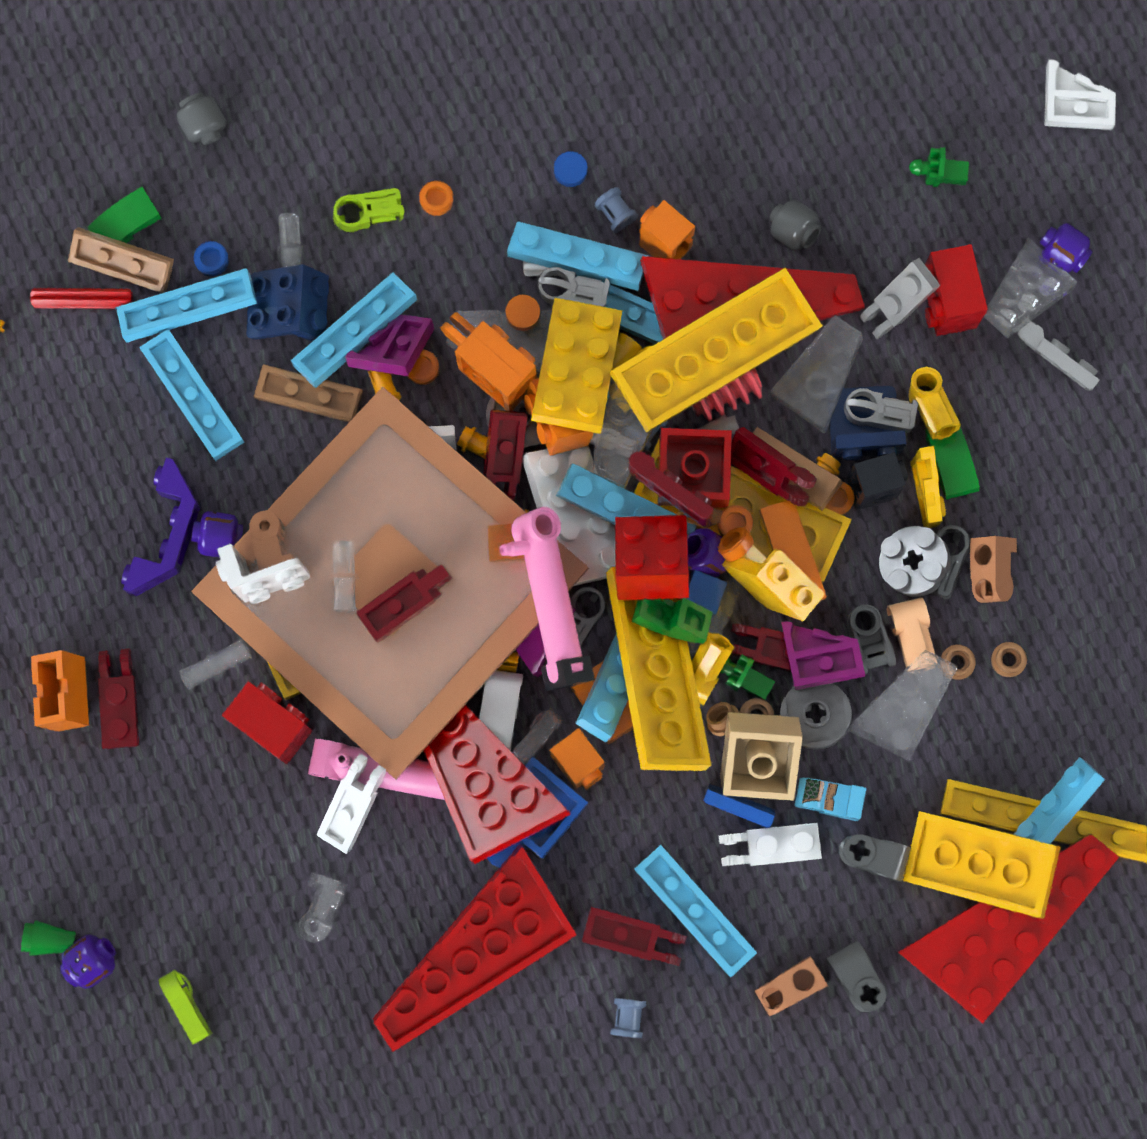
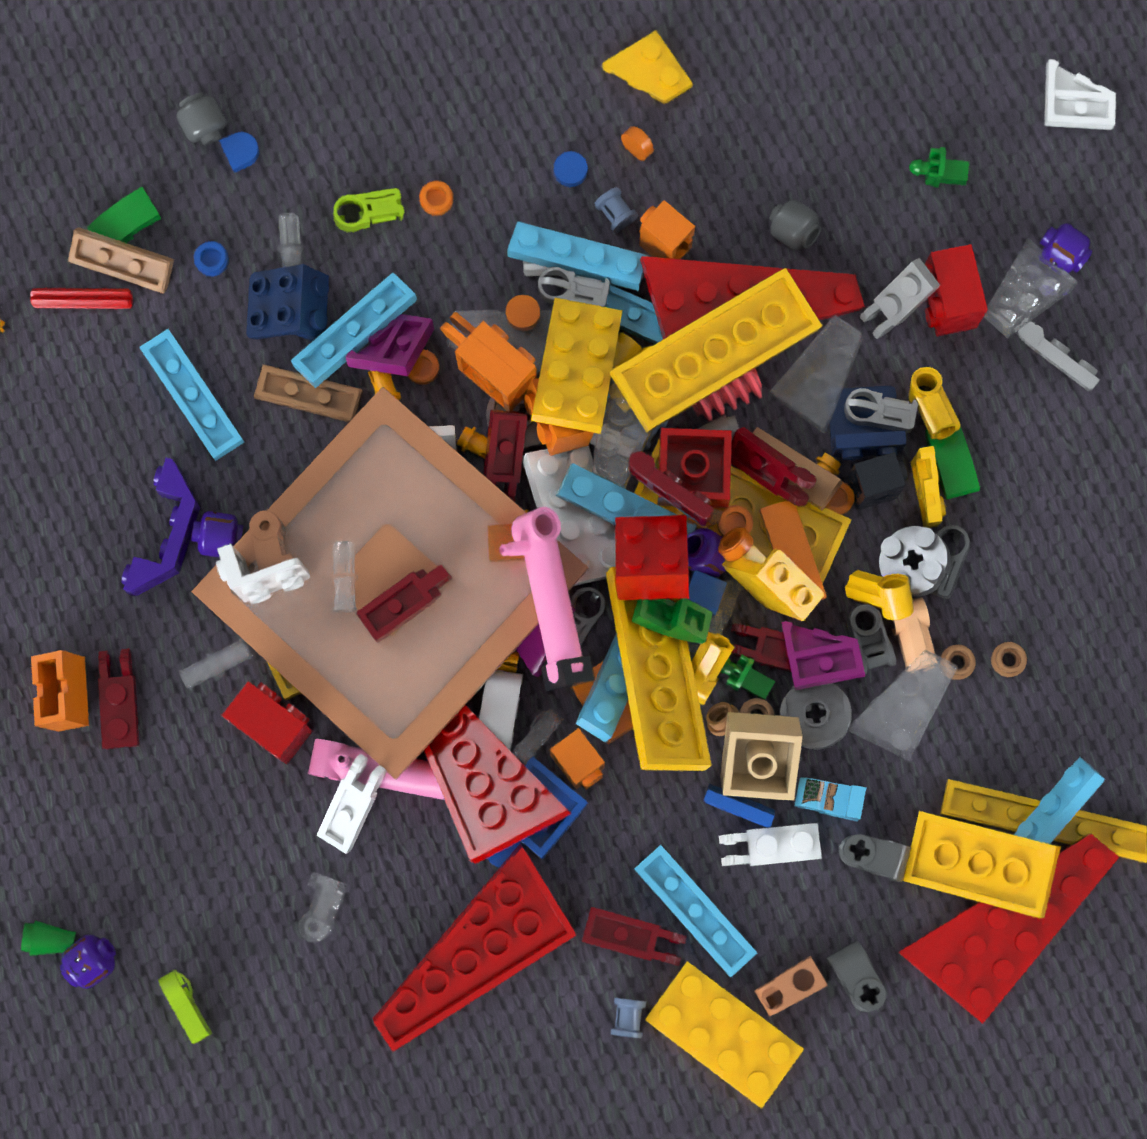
medium azure plate [116,268,257,342] -> none
nougat leg [970,536,1017,603] -> none
none -> blue tile [219,132,259,173]
none -> yellow wing [602,31,693,104]
none -> orange tile [621,126,654,161]
none -> yellow plate [644,961,804,1109]
none -> yellow piece [845,570,914,620]

